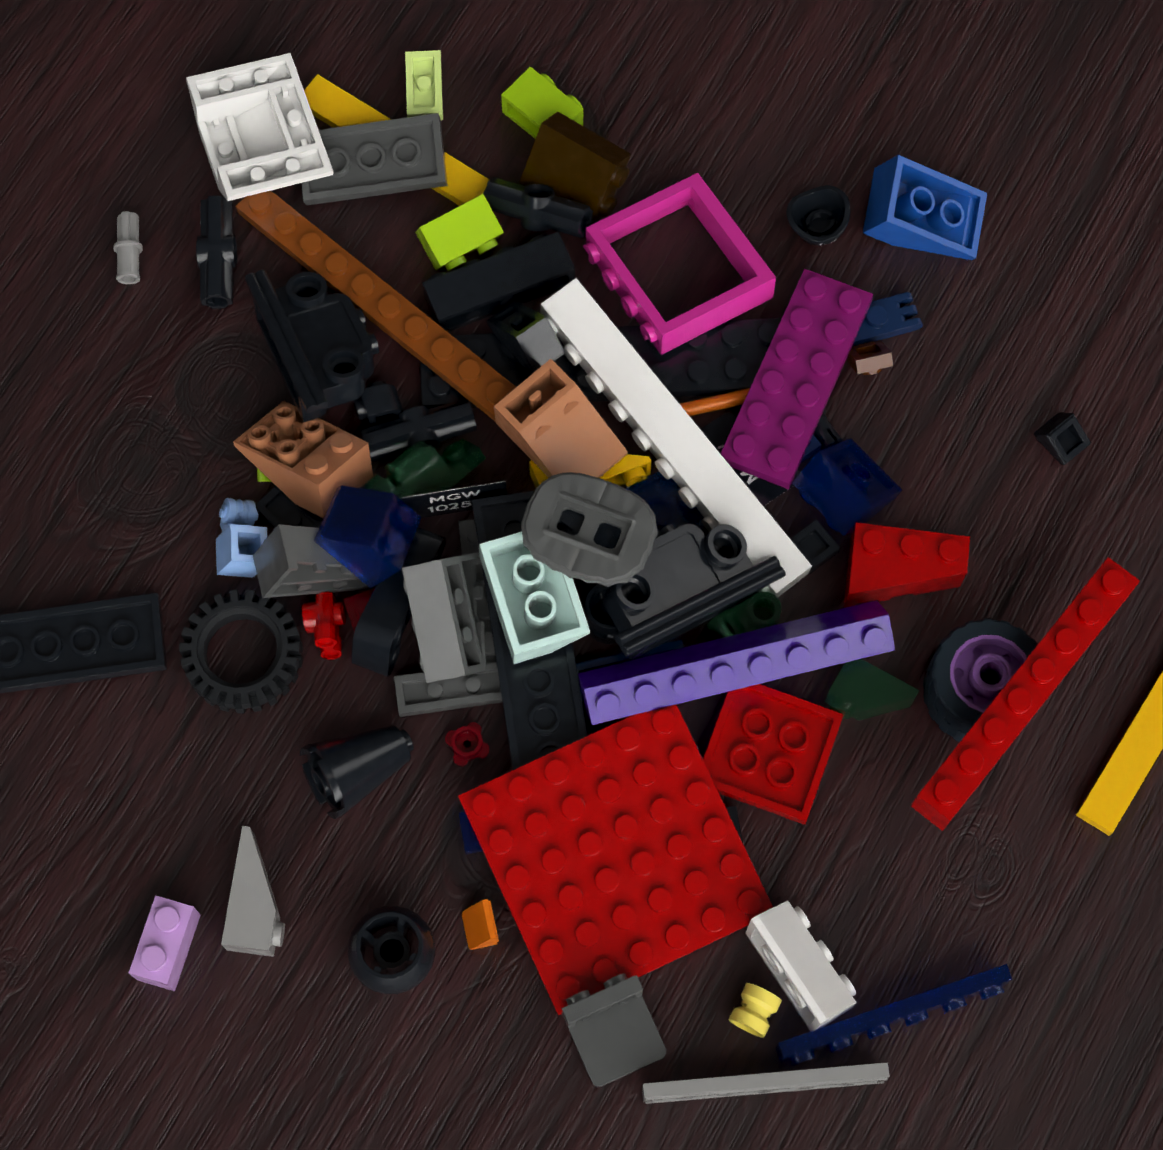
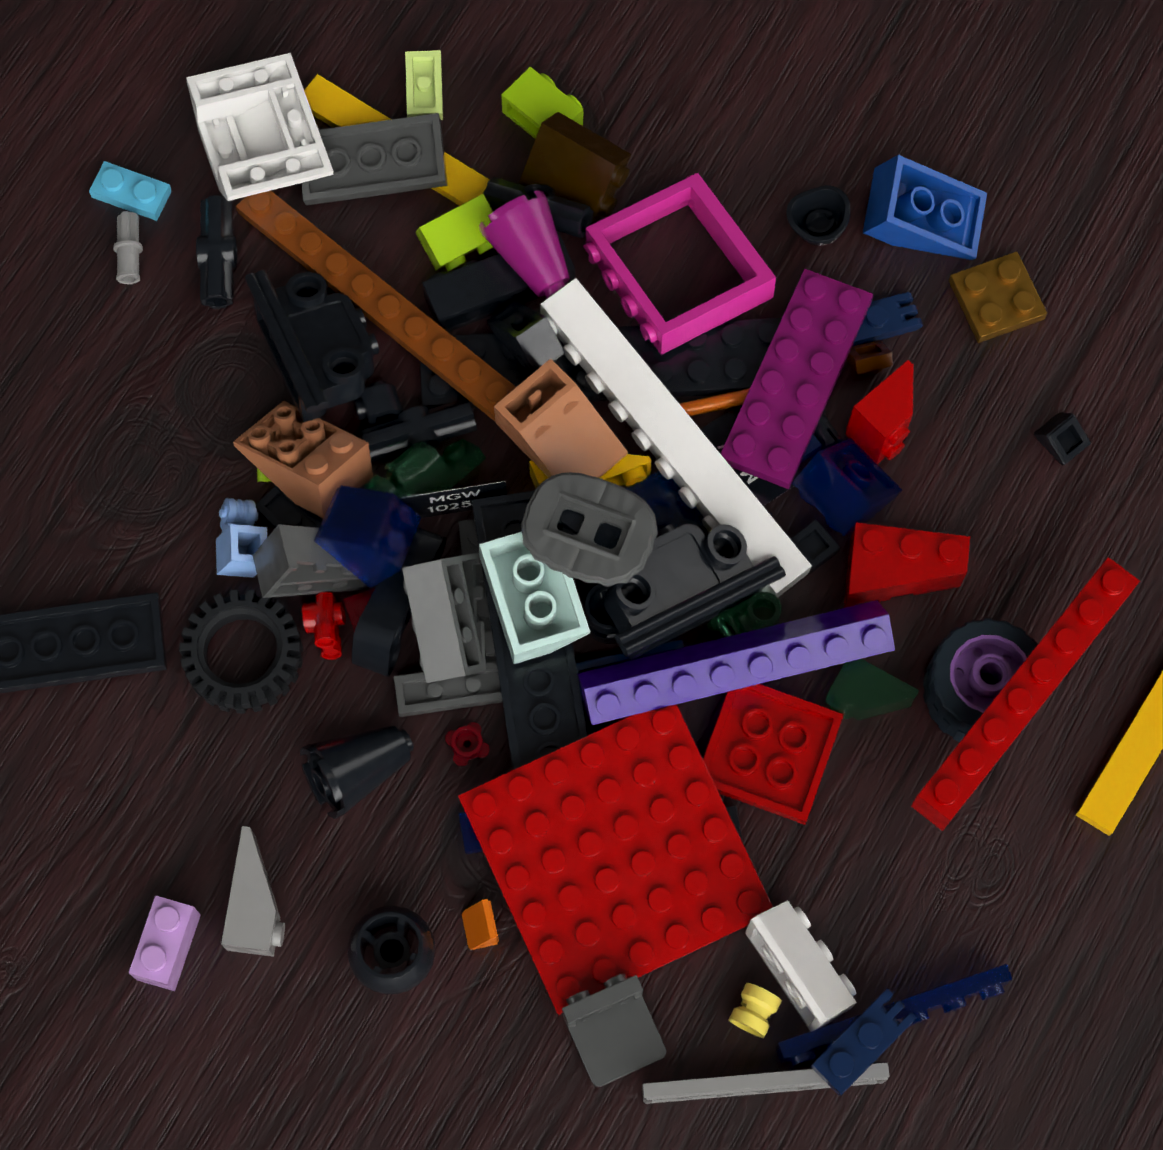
none -> medium azure plate [89,161,172,221]
none -> magenta cone [479,190,570,299]
none -> dark blue hinge [810,988,918,1096]
none -> red slope [845,360,914,465]
none -> pearl gold plate [949,252,1047,343]

